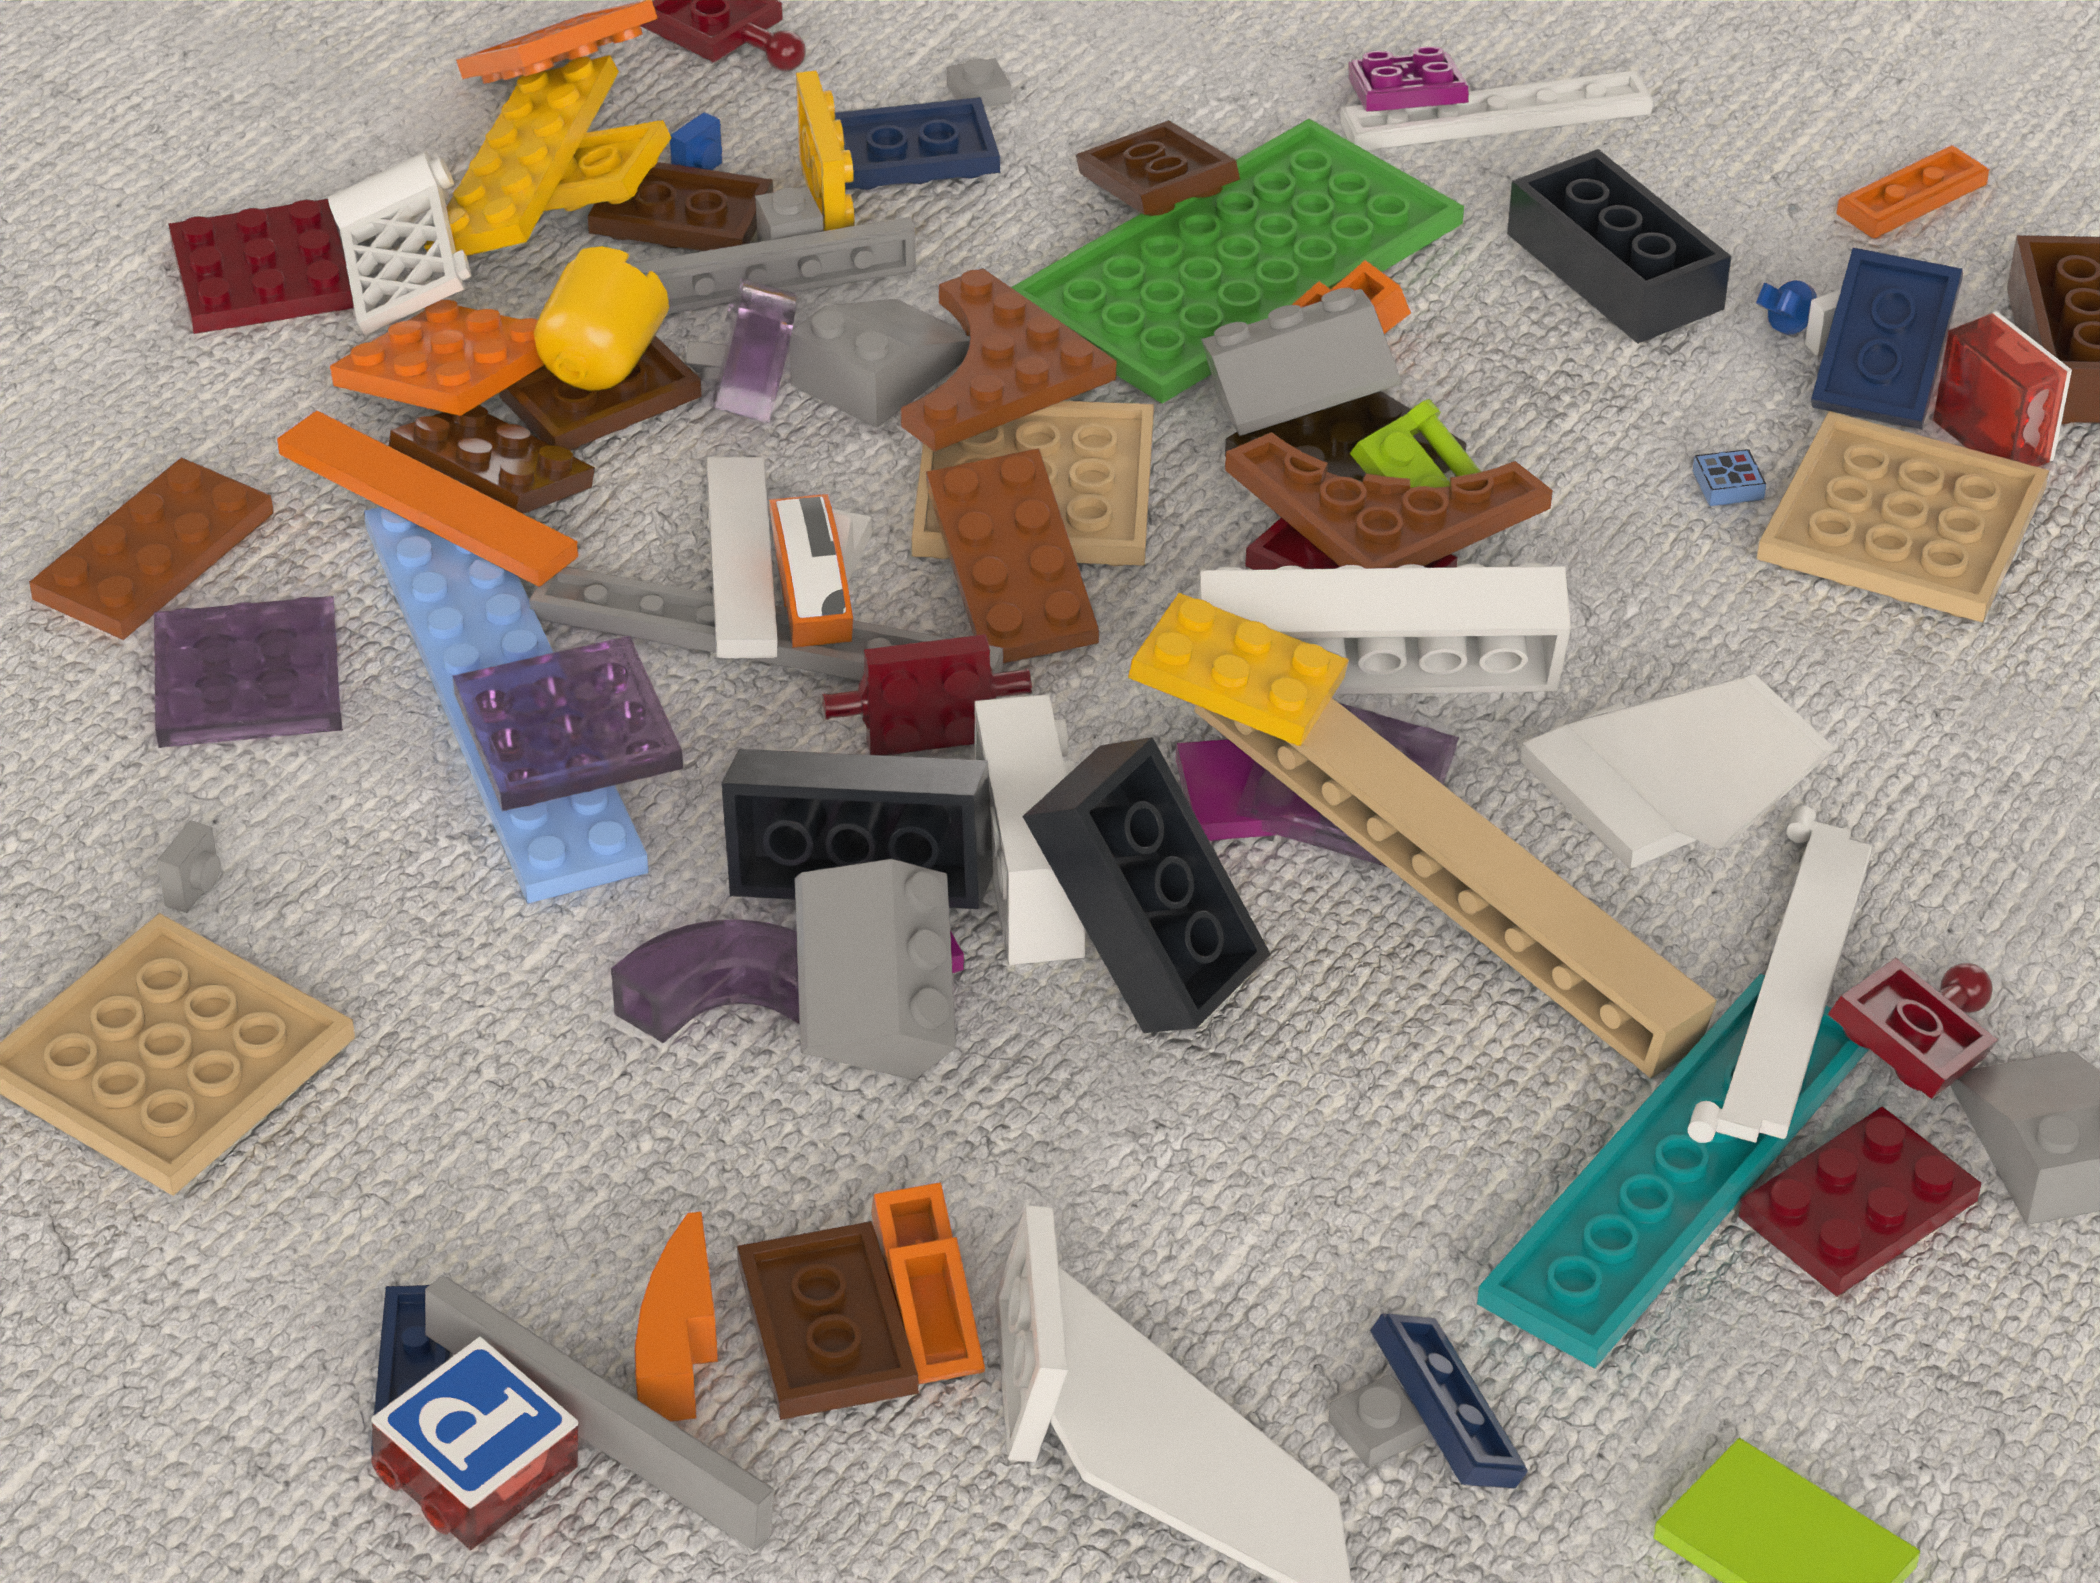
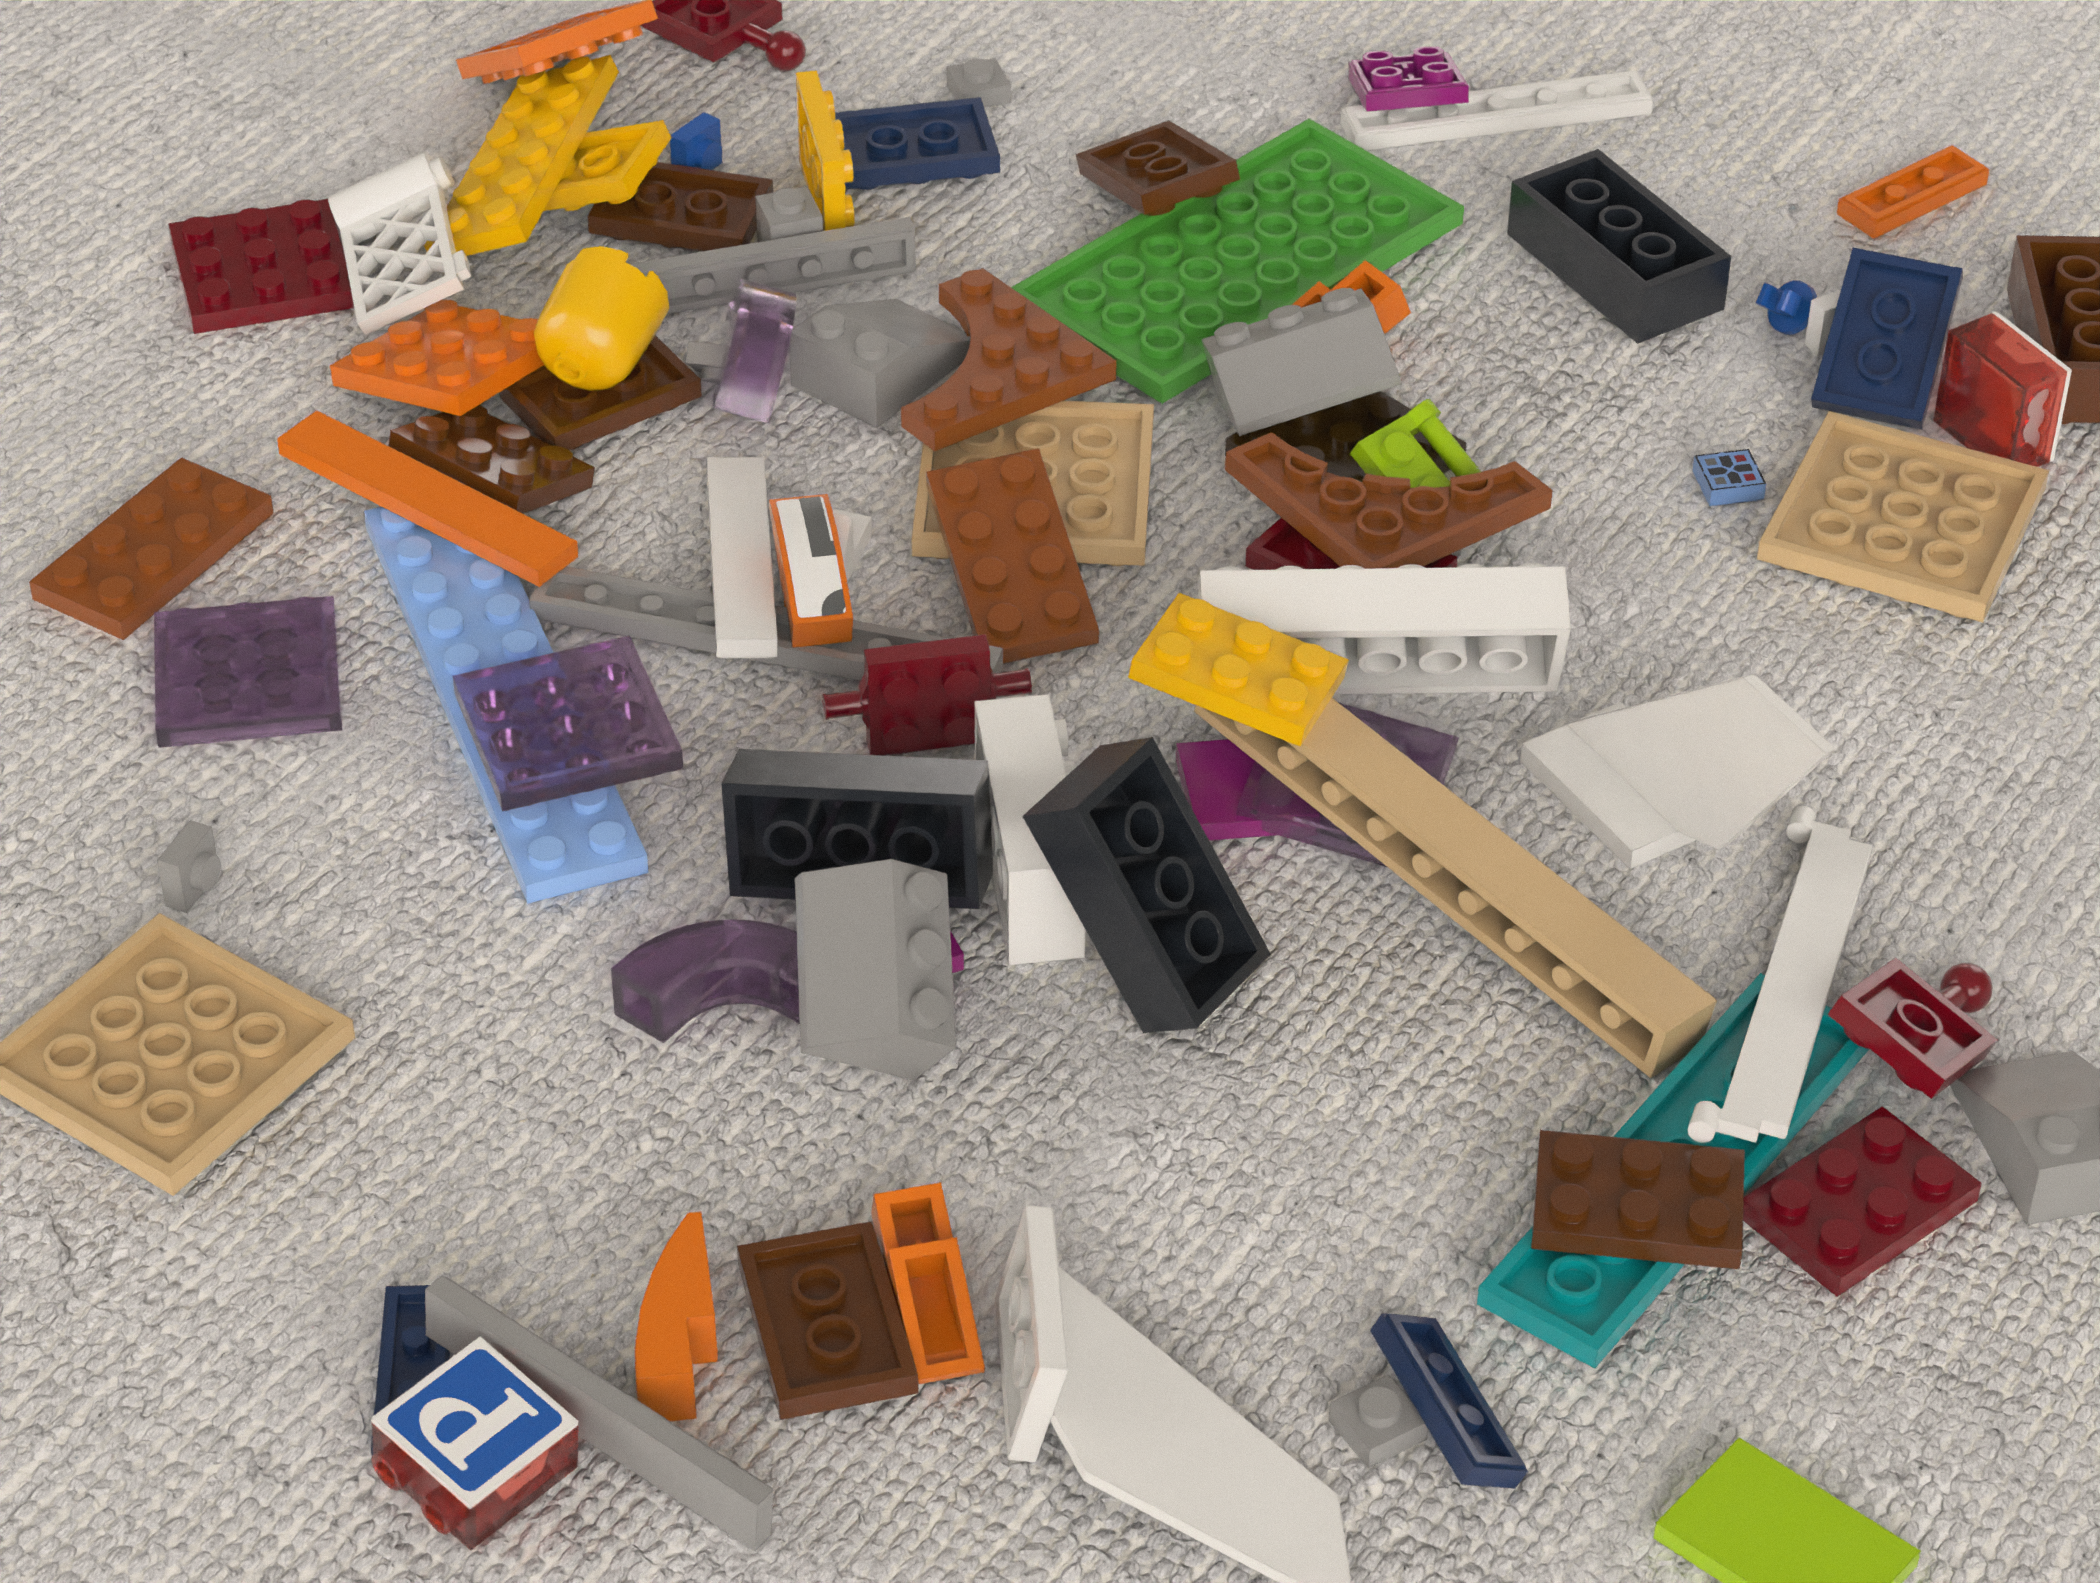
none -> reddish brown plate [1531,1130,1745,1270]

